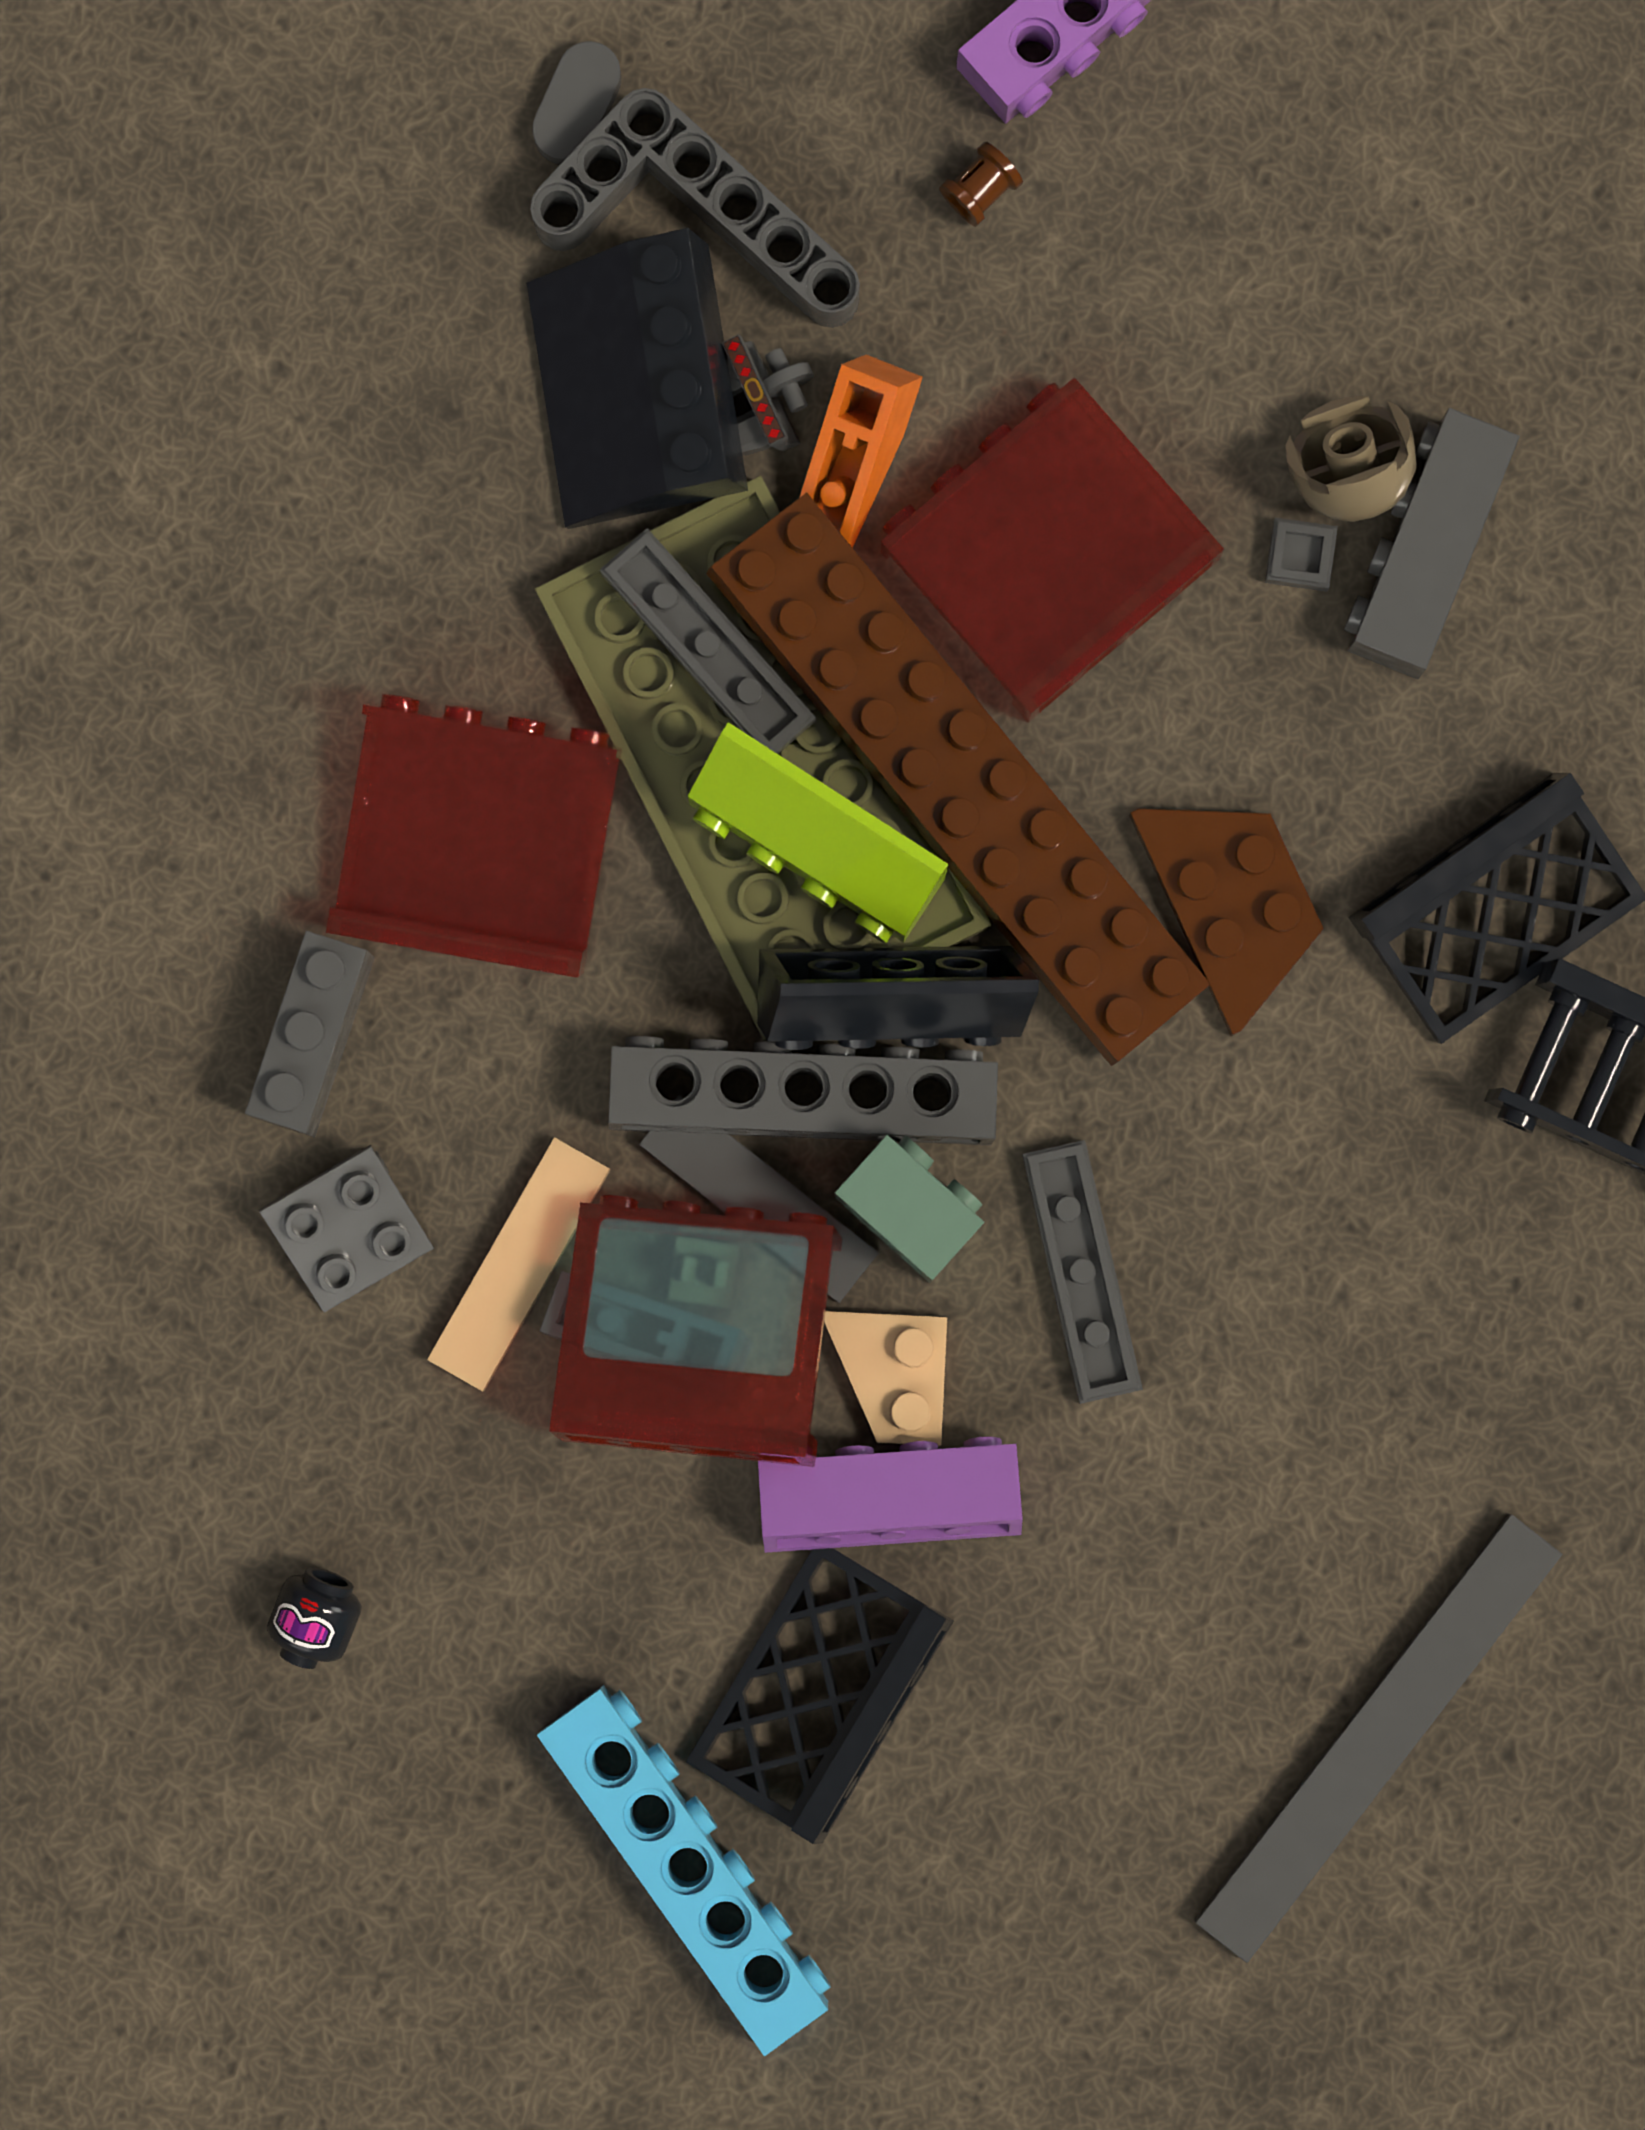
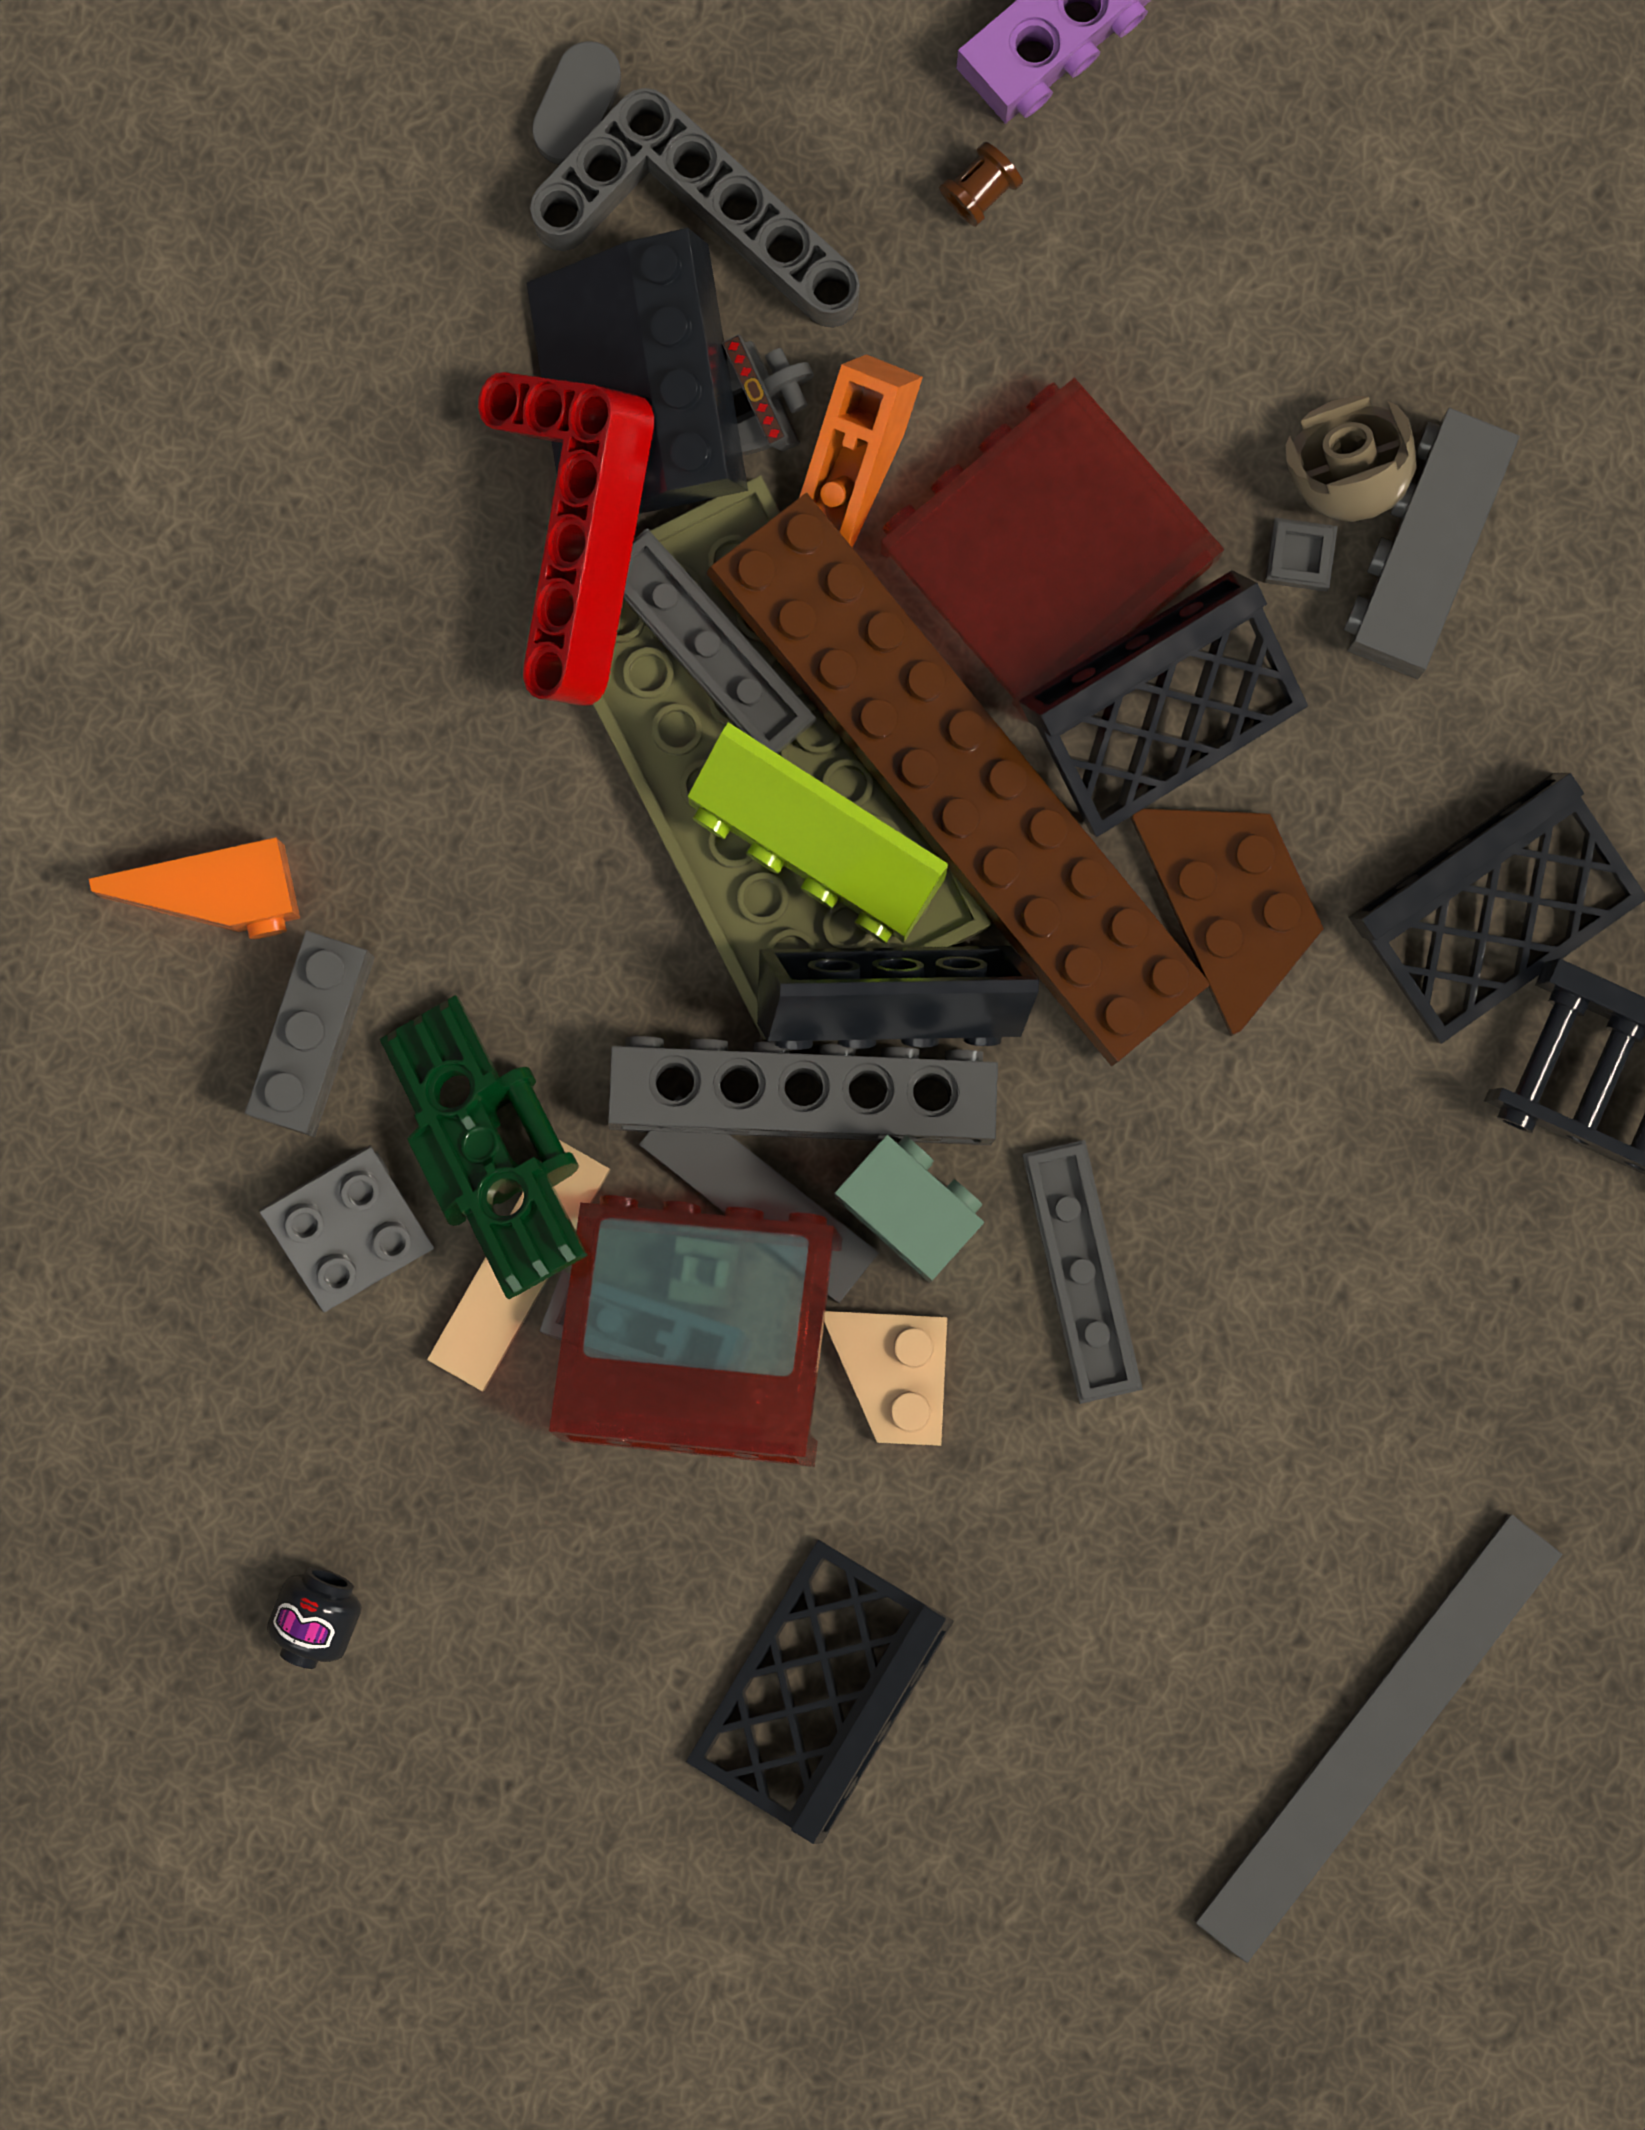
clear red panel [326,693,622,978] -> none
medium azure brick [537,1685,831,2056] -> none
medium lavender brick [758,1437,1023,1553] -> none
none -> orange slope [89,837,300,939]
none -> dark green piece [379,995,588,1299]
none -> red beam [478,372,654,706]
none -> black fence [1018,570,1308,837]

